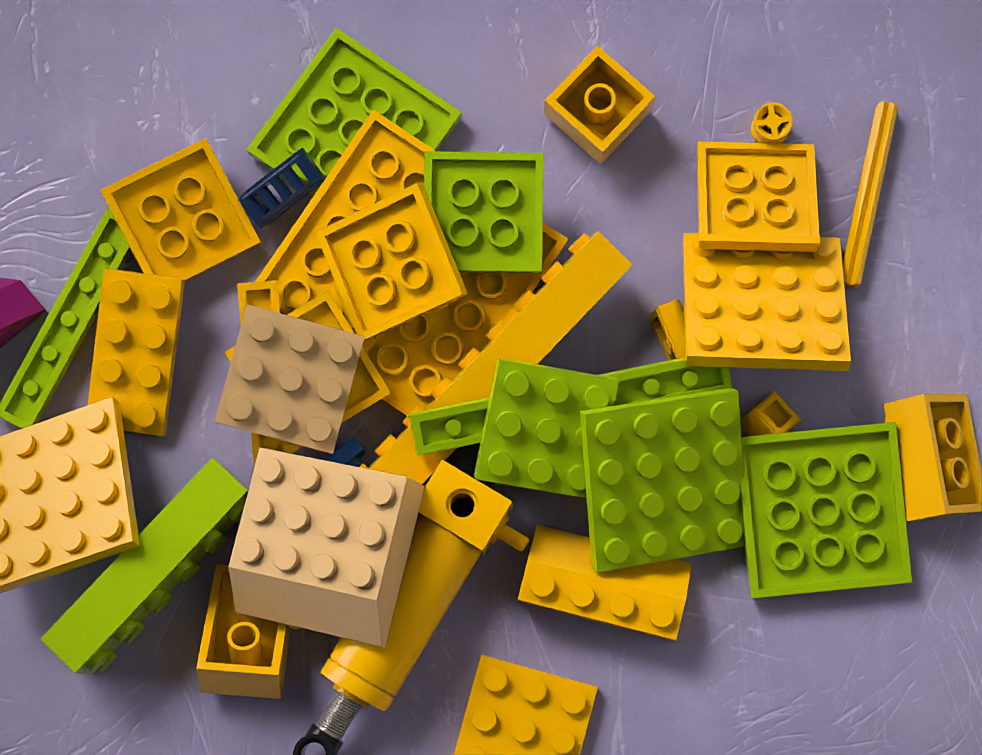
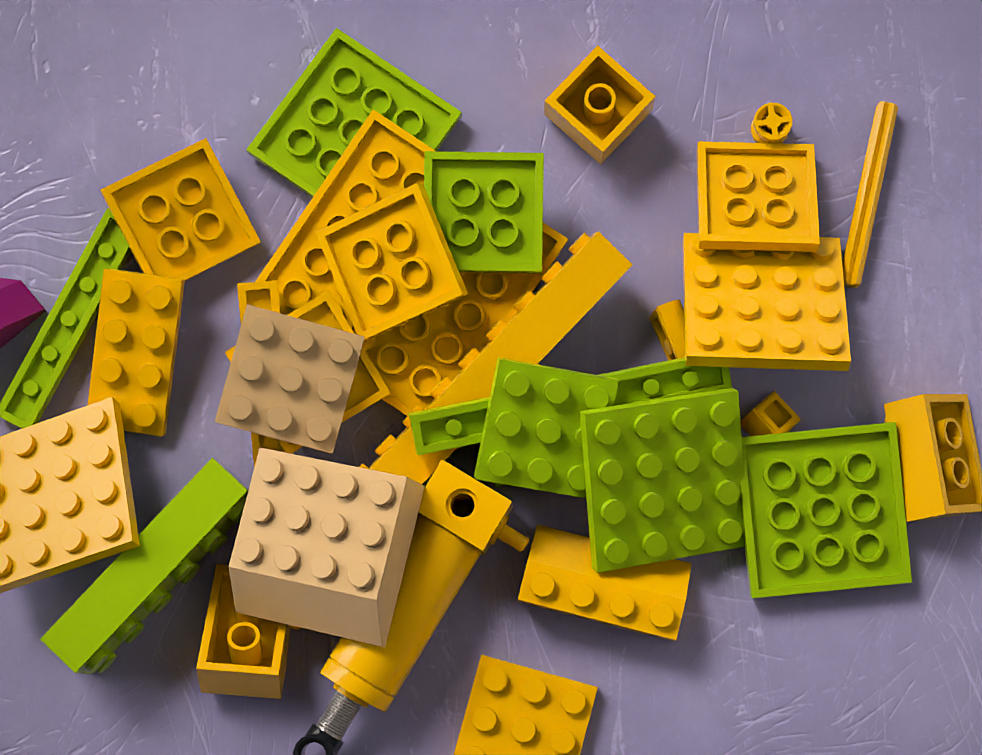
dark blue slope [238,148,326,228] -> none
blue plate [325,437,366,467] -> none

